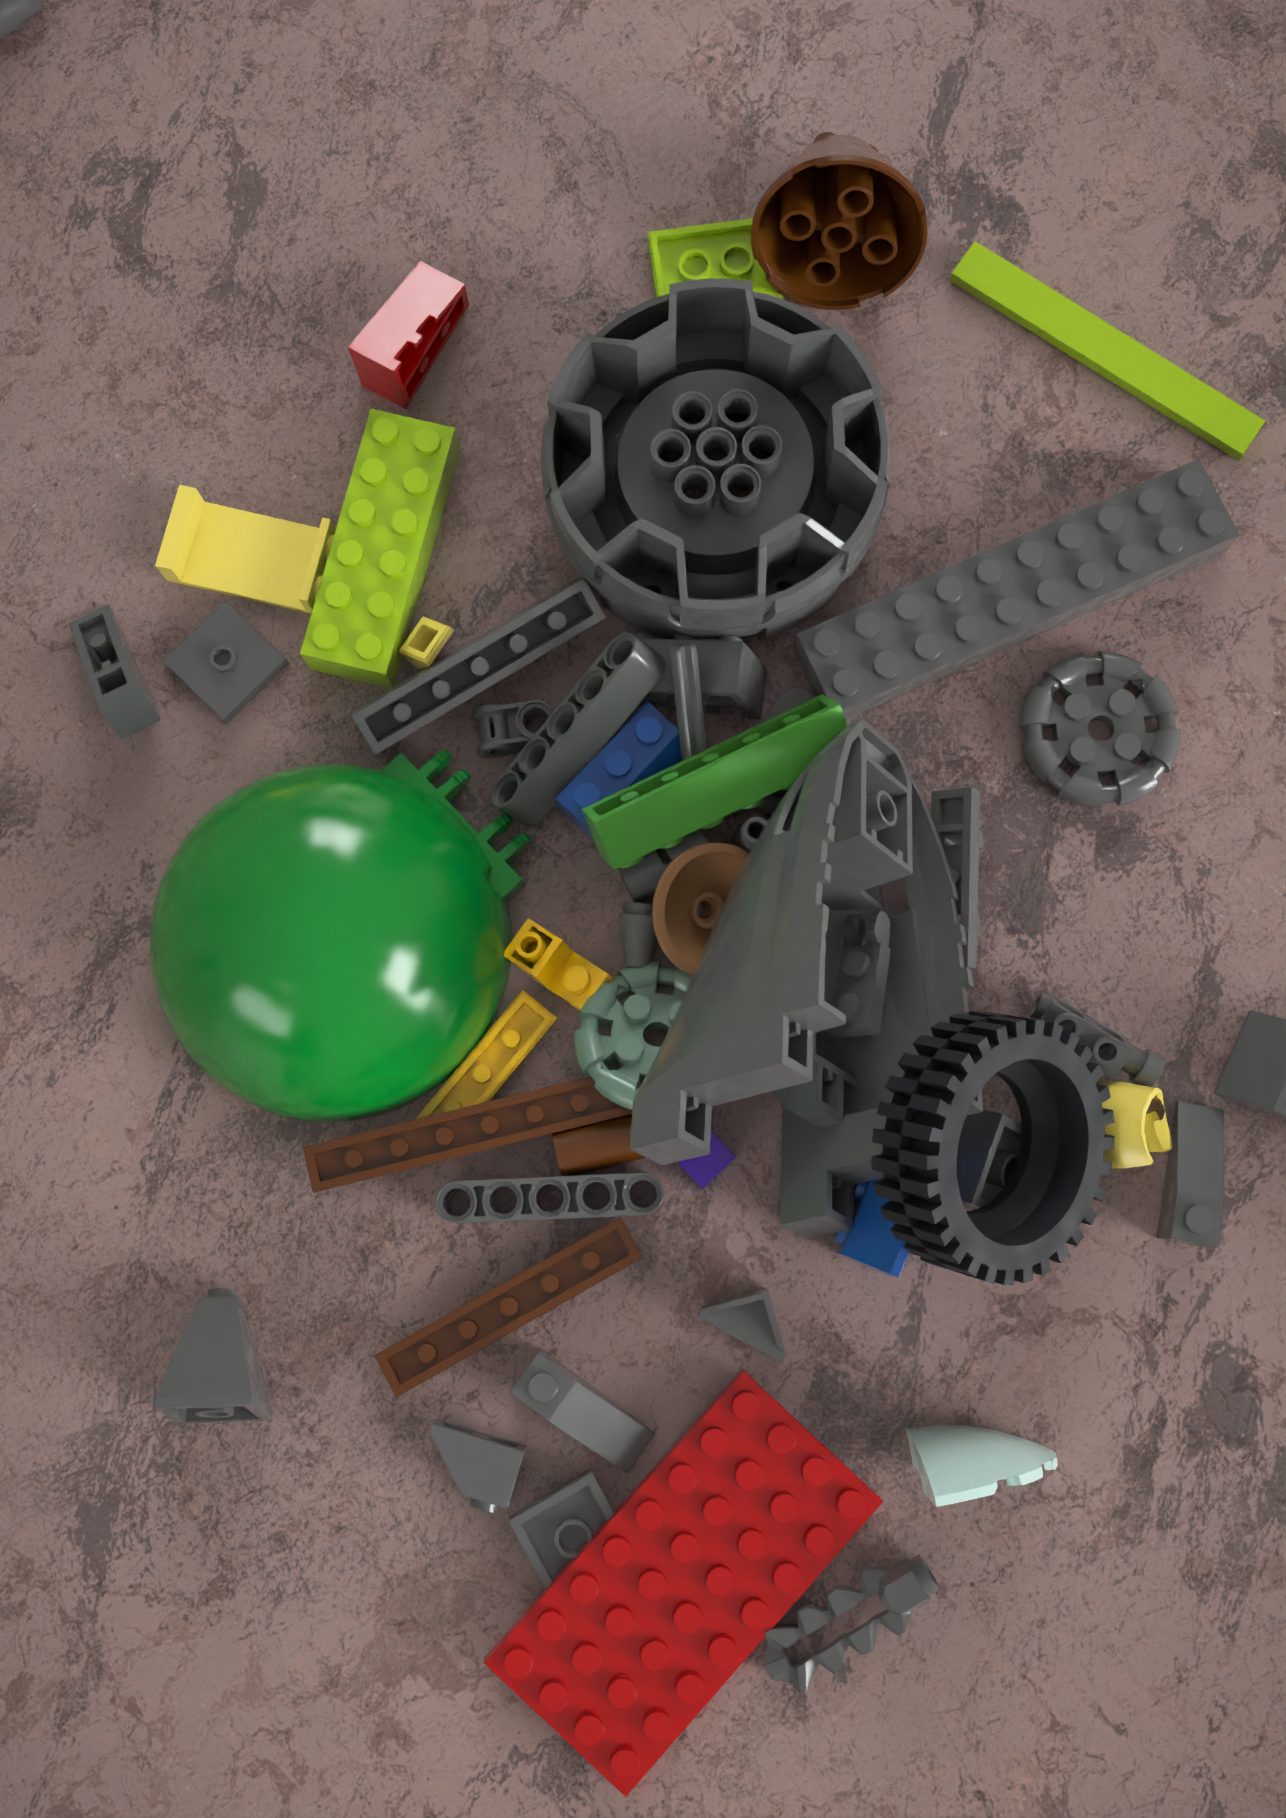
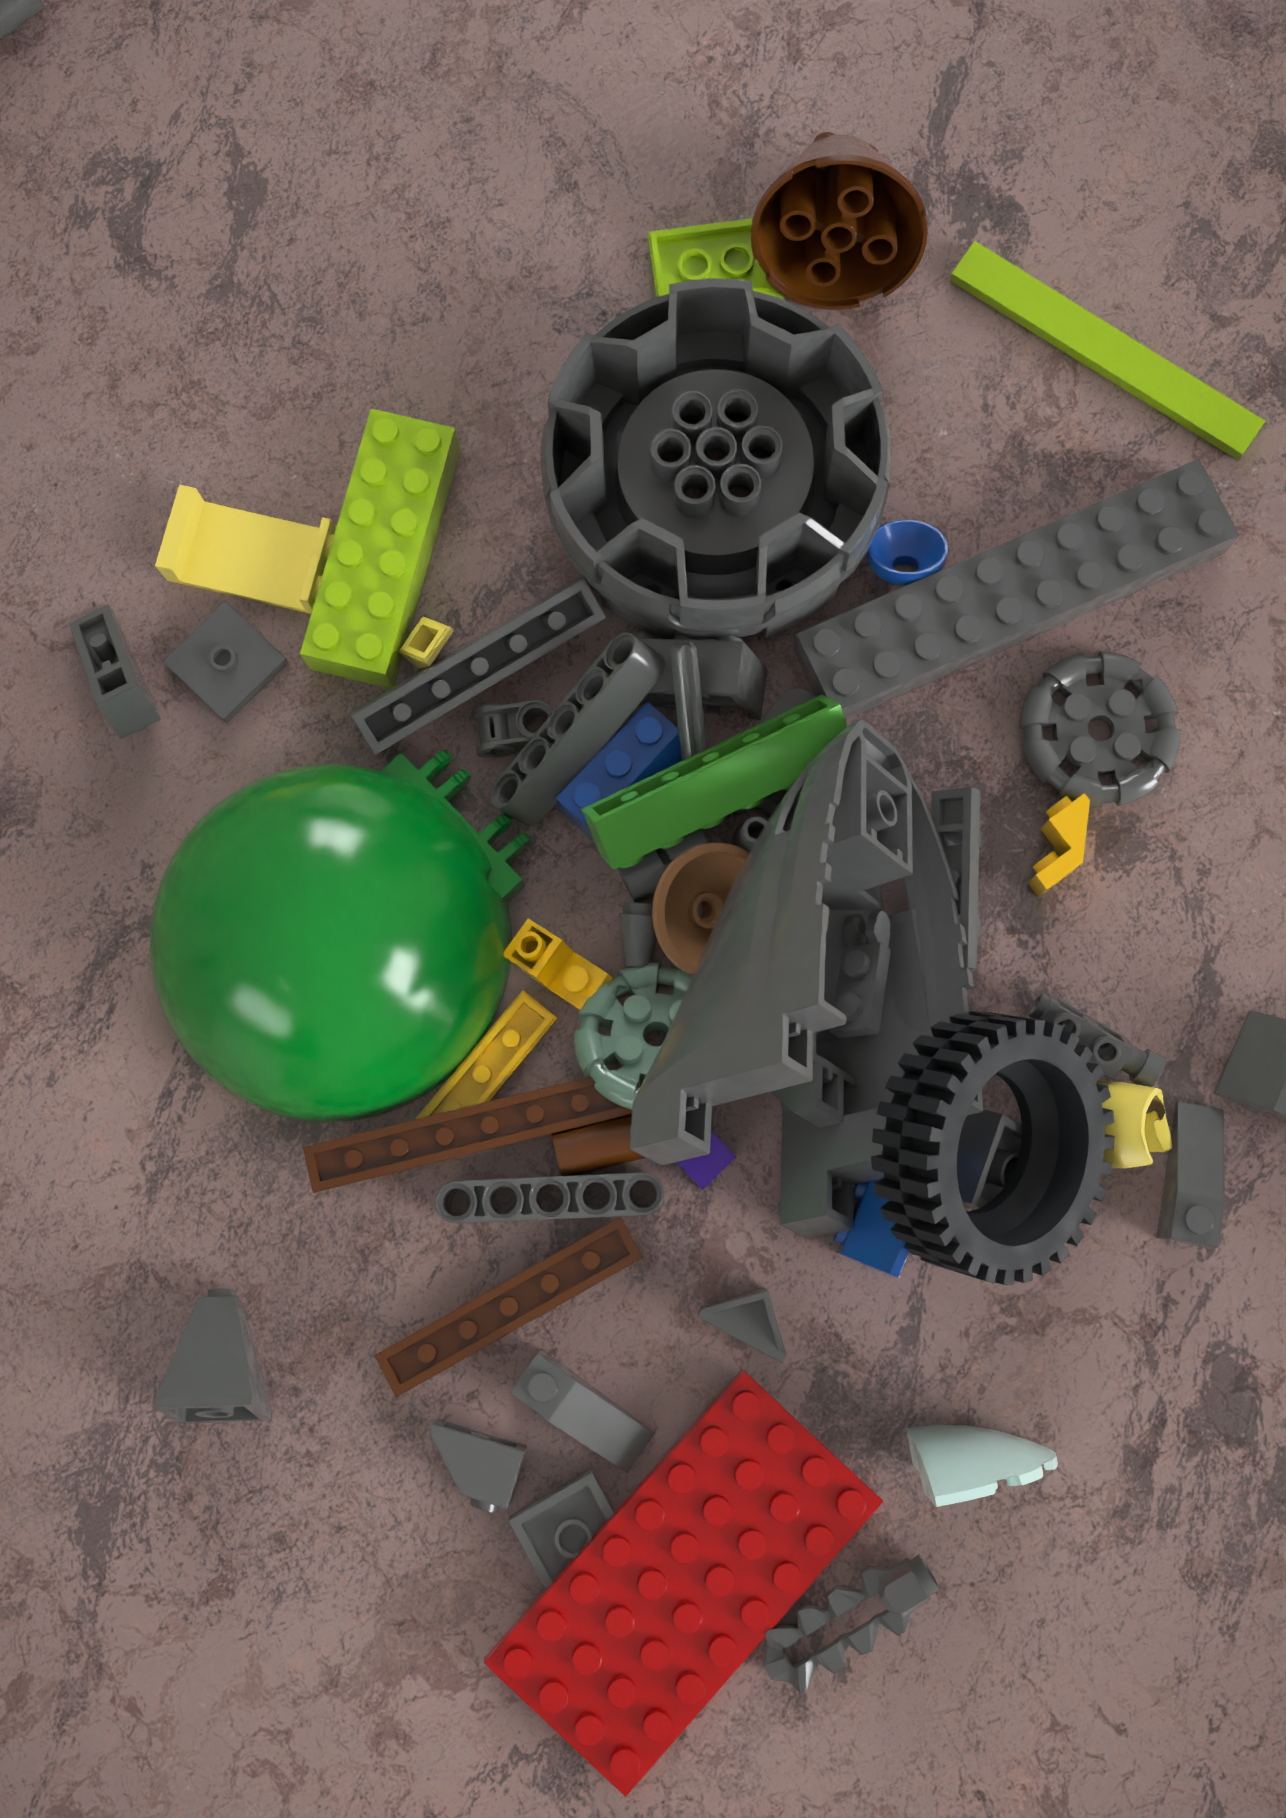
wedge [348,261,469,409] -> none
none -> blue piece [867,519,948,586]
none -> yellow slope [1027,793,1090,897]

